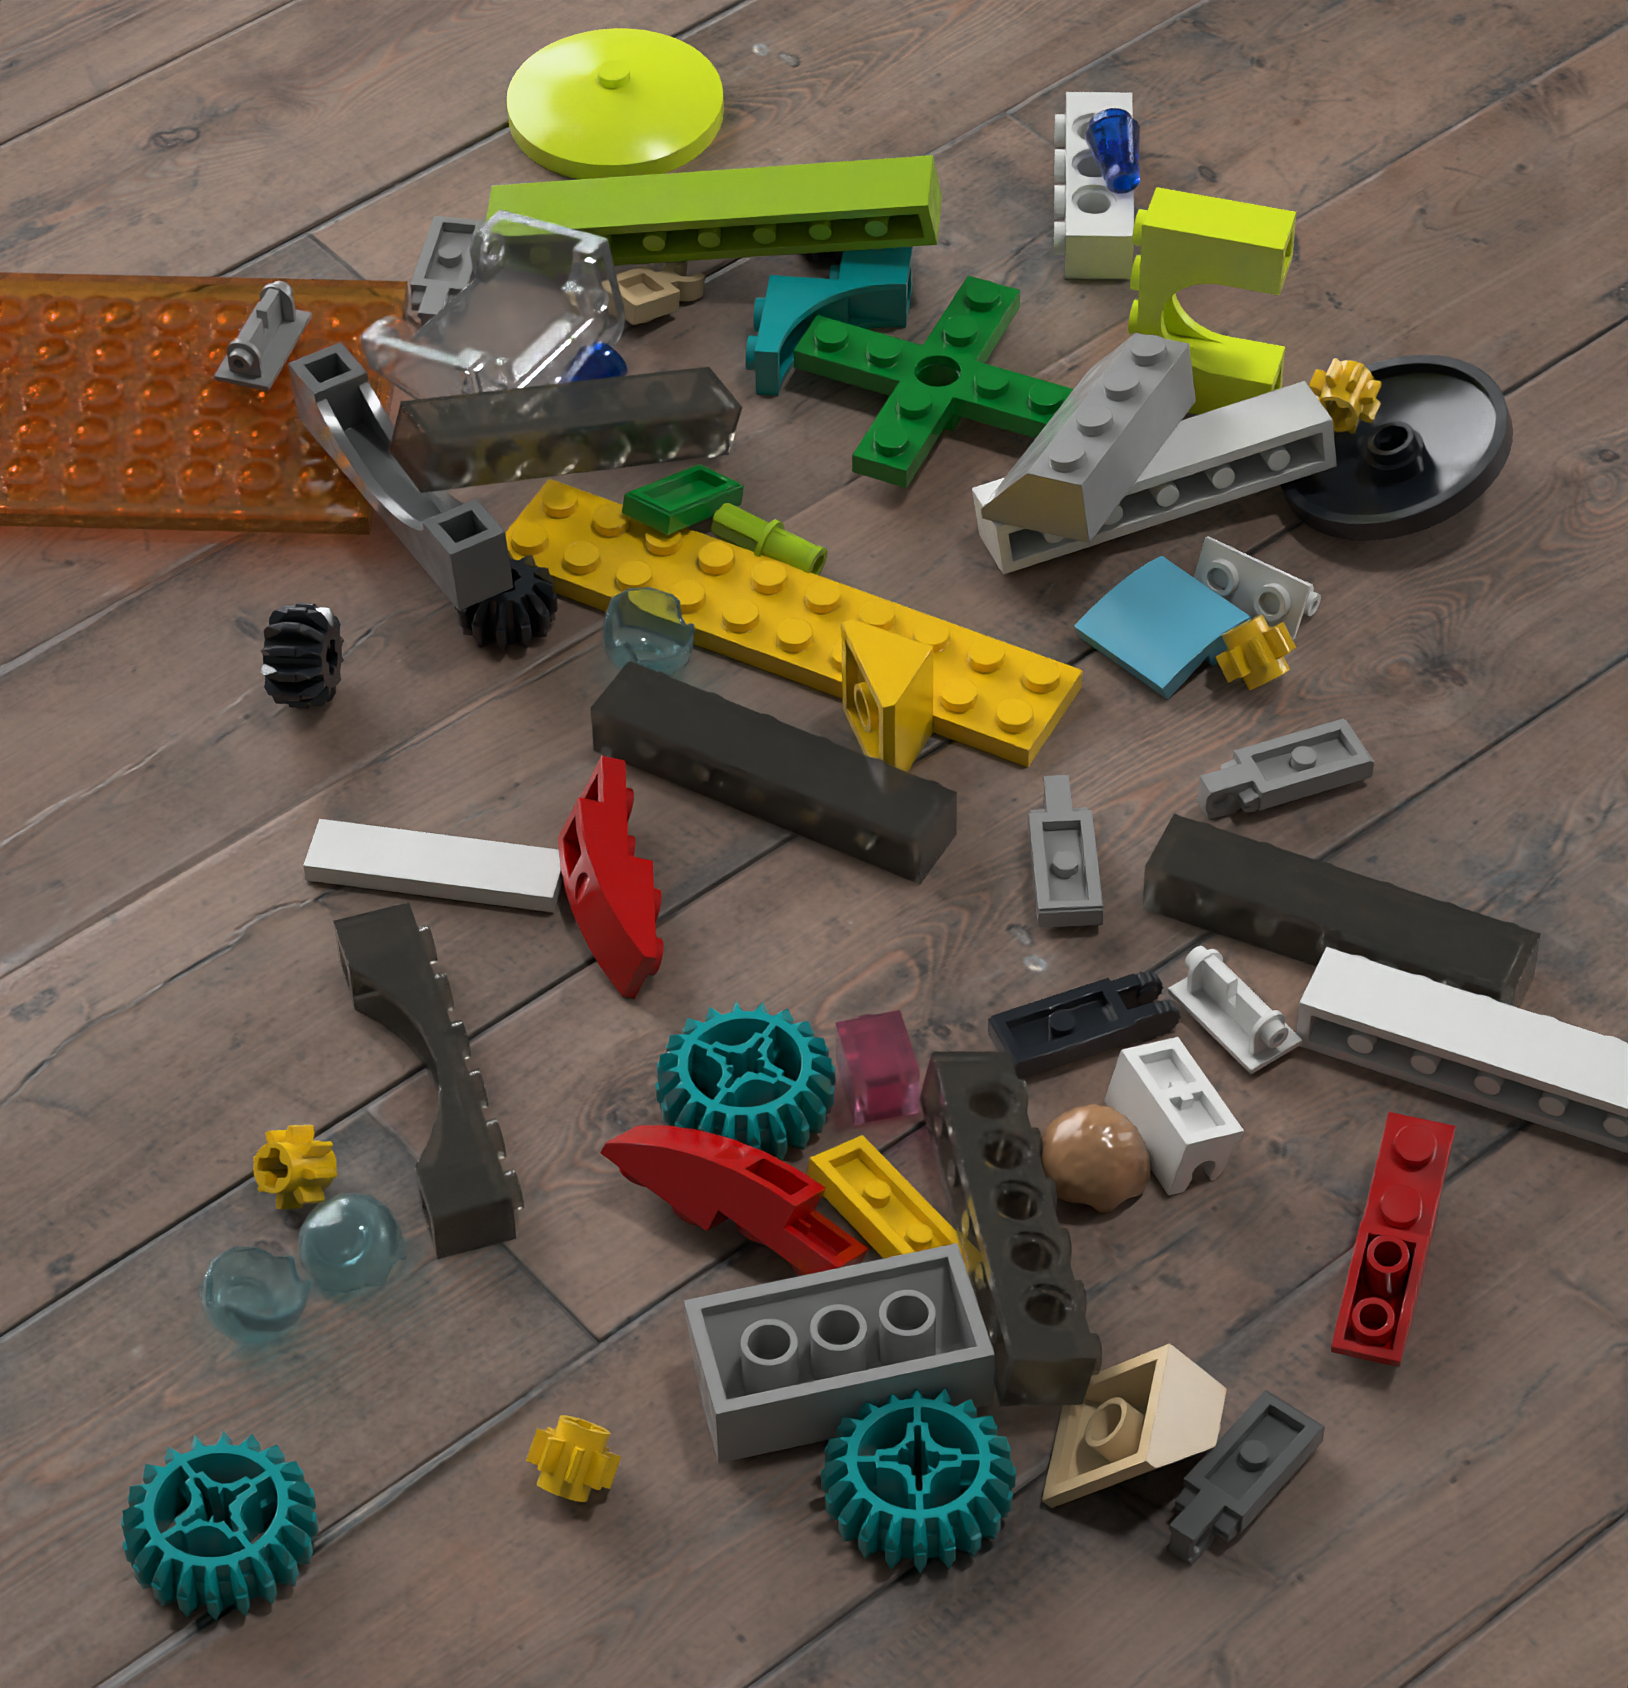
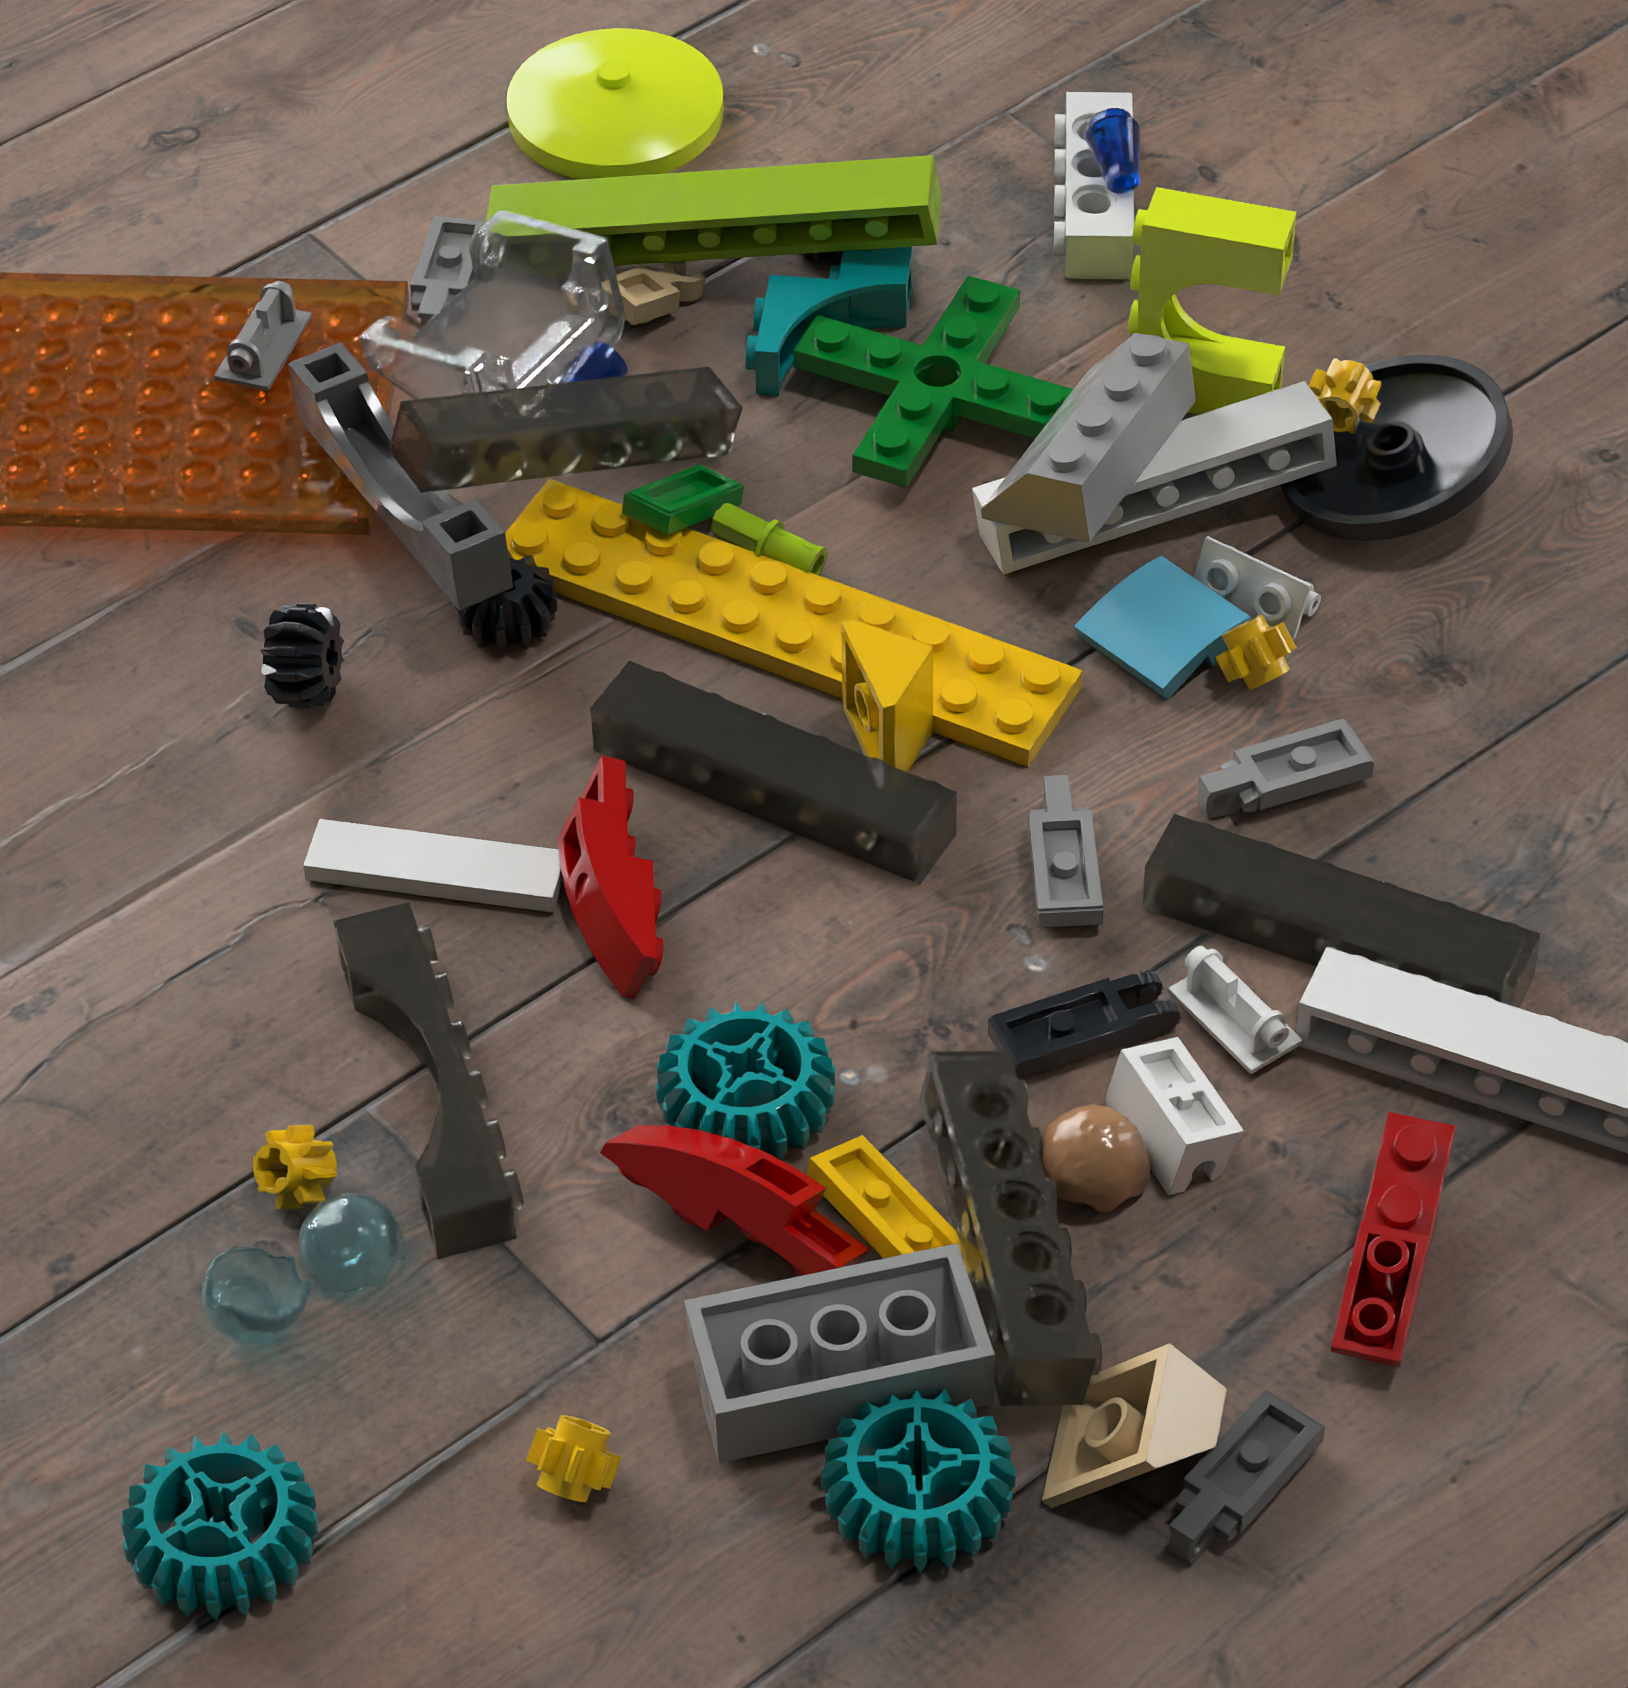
clear light blue hair [602,587,695,681] -> none
clear pink brick [835,1010,920,1125] -> none

